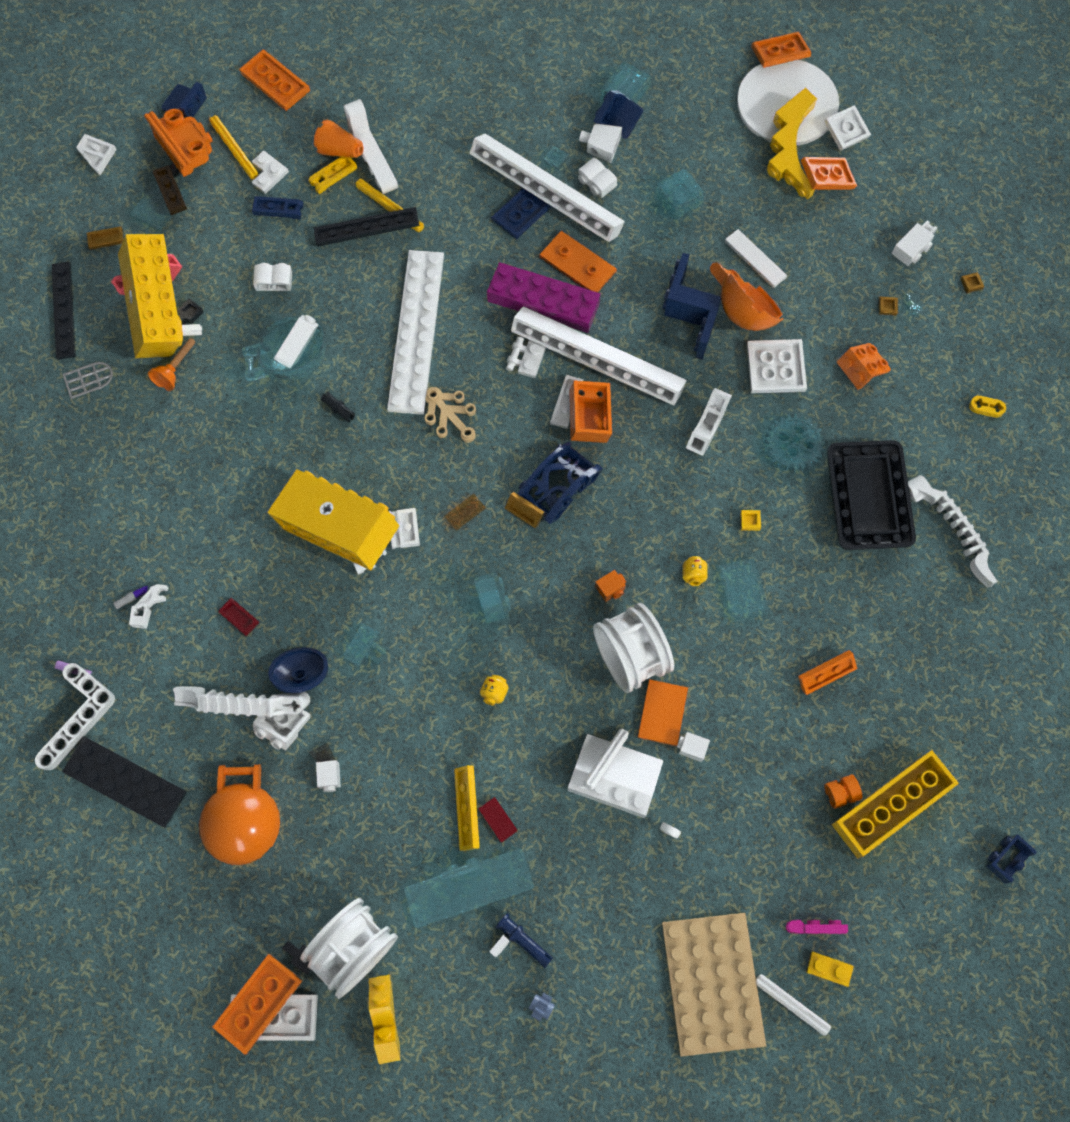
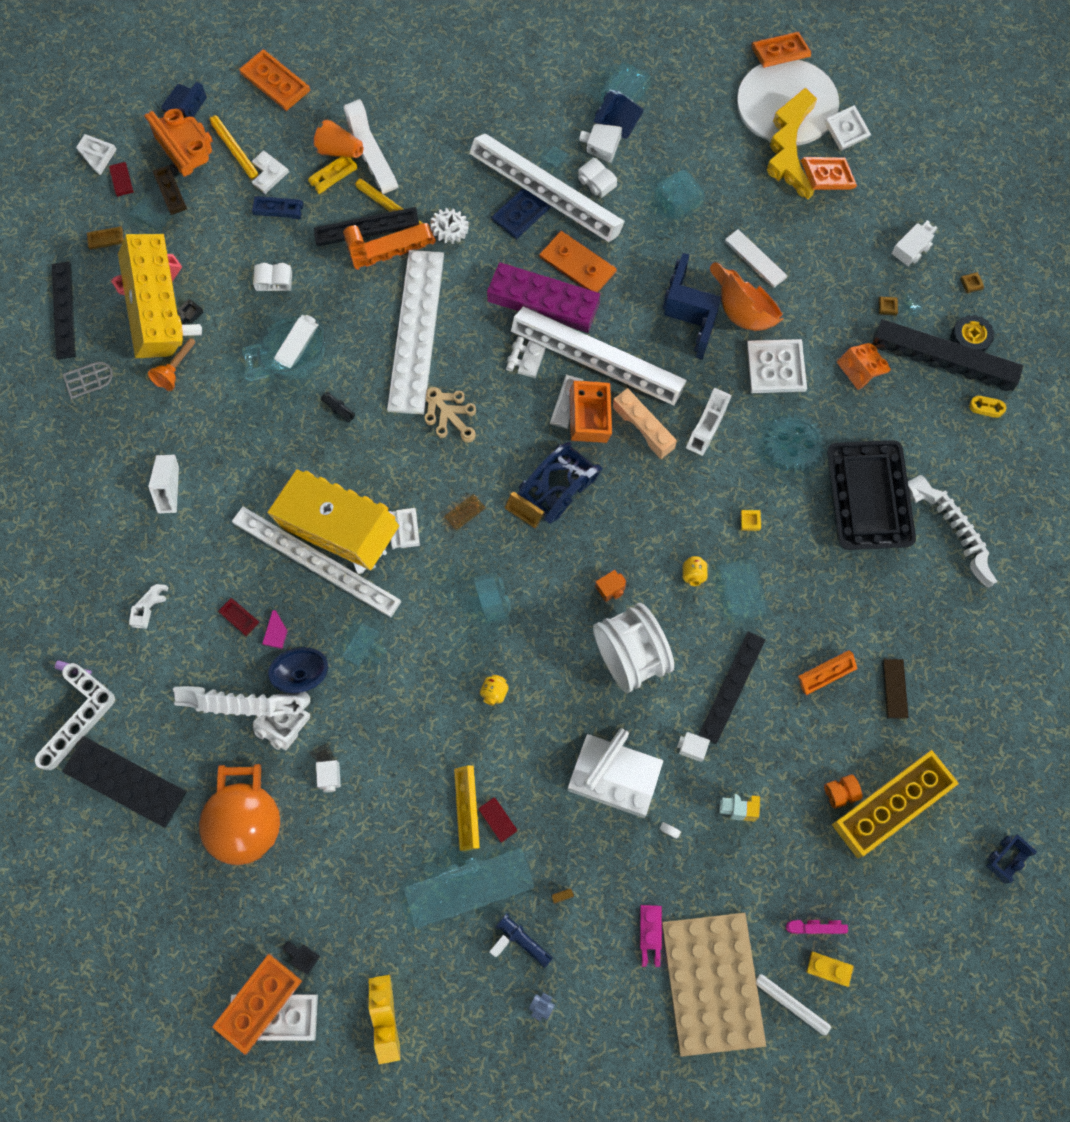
light grey piece [113,586,148,609] -> none
white wheel [300,898,398,999] -> none
orange tile [638,679,688,746] -> none
none -> dark red tile [109,162,134,197]
none -> white slope [148,455,179,513]
none -> white plate [232,507,401,618]
none -> dark pink tile [262,610,288,649]
none -> orange beam [343,223,436,270]
none -> white gear [431,208,469,244]
none -> pearl gold tile [552,889,574,904]
none -> light nougat arch [613,388,677,459]
none -> dark pink hinge [640,905,662,967]
none -> black plate [698,631,766,744]
none -> light aqua hips [719,794,760,822]
none -> black brick [872,319,1024,391]
none -> dark brown tile [882,659,909,719]
none -> black wheel [950,315,995,352]

